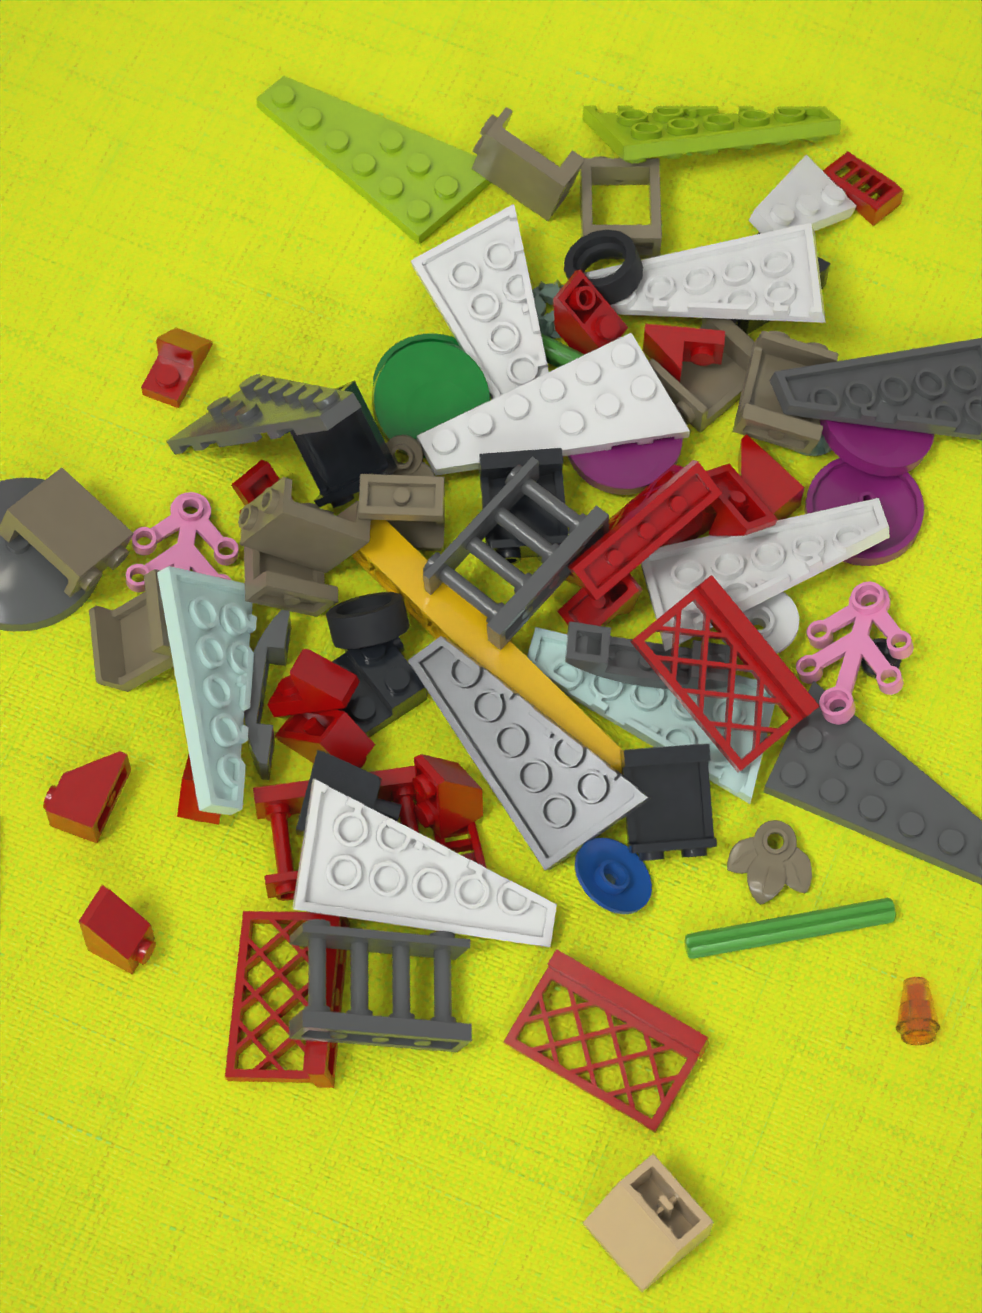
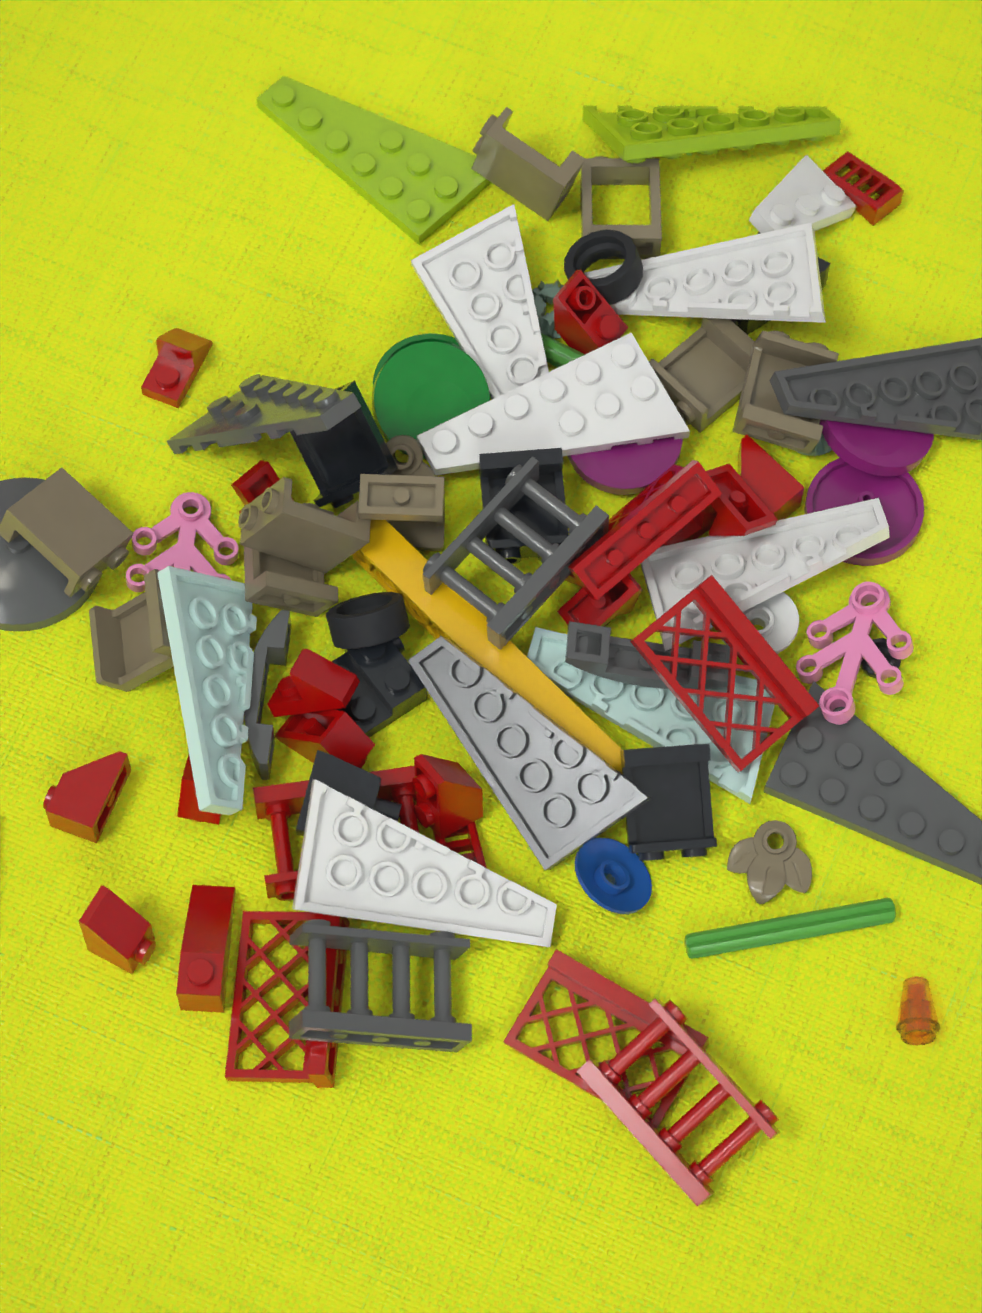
tan slope [583,1154,713,1292] -> none
red slope [642,324,725,383] -> none
none -> red slope [176,885,236,1013]
none -> fence [576,998,780,1206]

